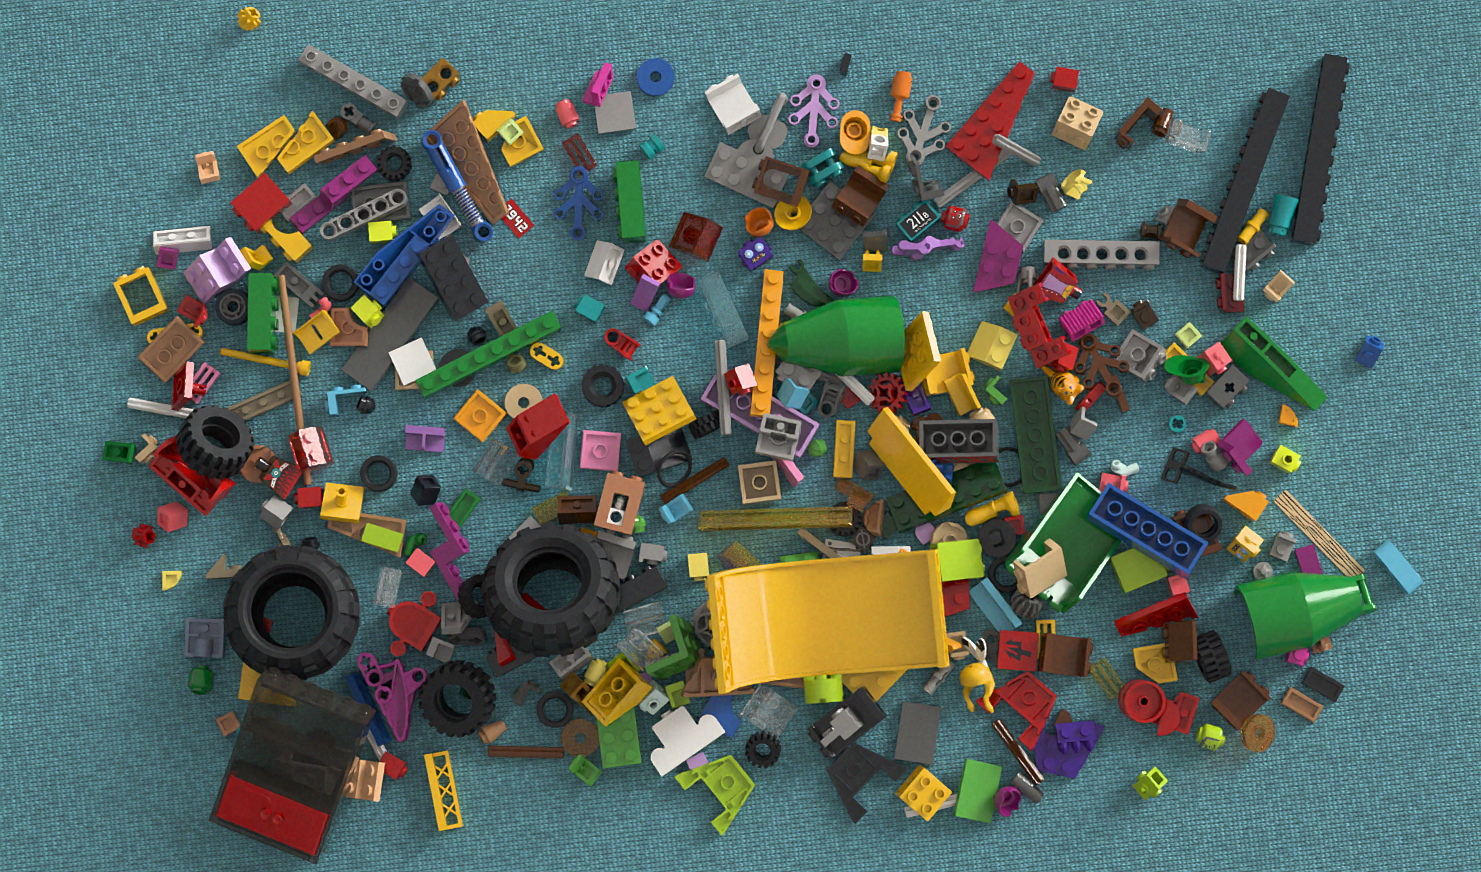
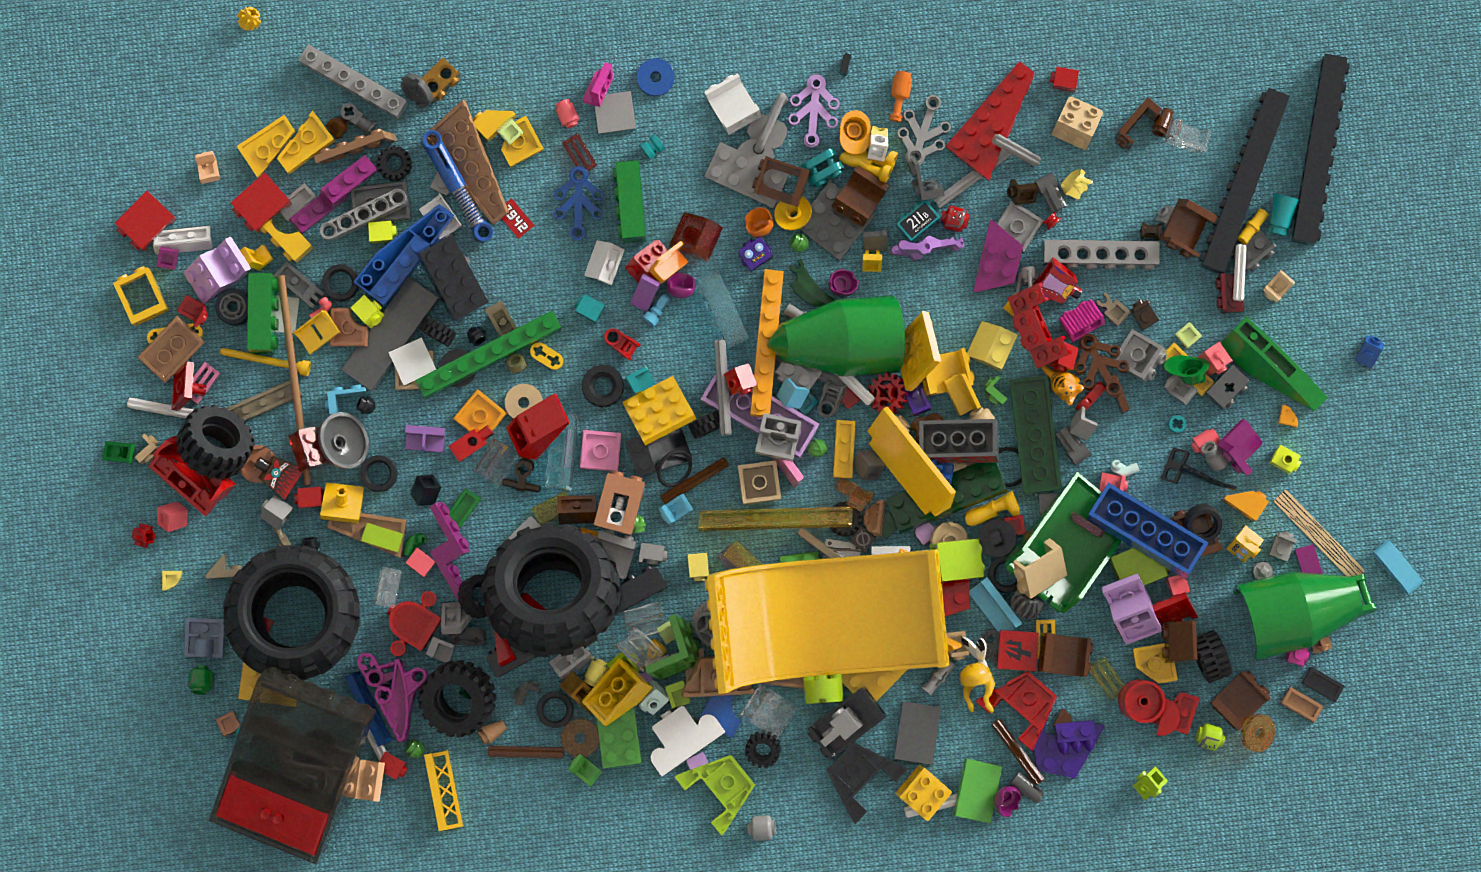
none -> red panel [115,191,177,252]
none -> dark grey dish [318,412,369,469]
none -> bright green plate [404,739,424,759]
none -> black tyre [419,316,456,347]
none -> red torso [448,425,494,462]
none -> panel [649,241,688,284]
none -> light grey head [747,815,776,841]
none -> bright green plate [789,233,809,252]
none -> red bush [1043,212,1061,230]
none -> clear pink tile [1069,512,1105,538]
none -> lavender bracket [1102,573,1162,645]

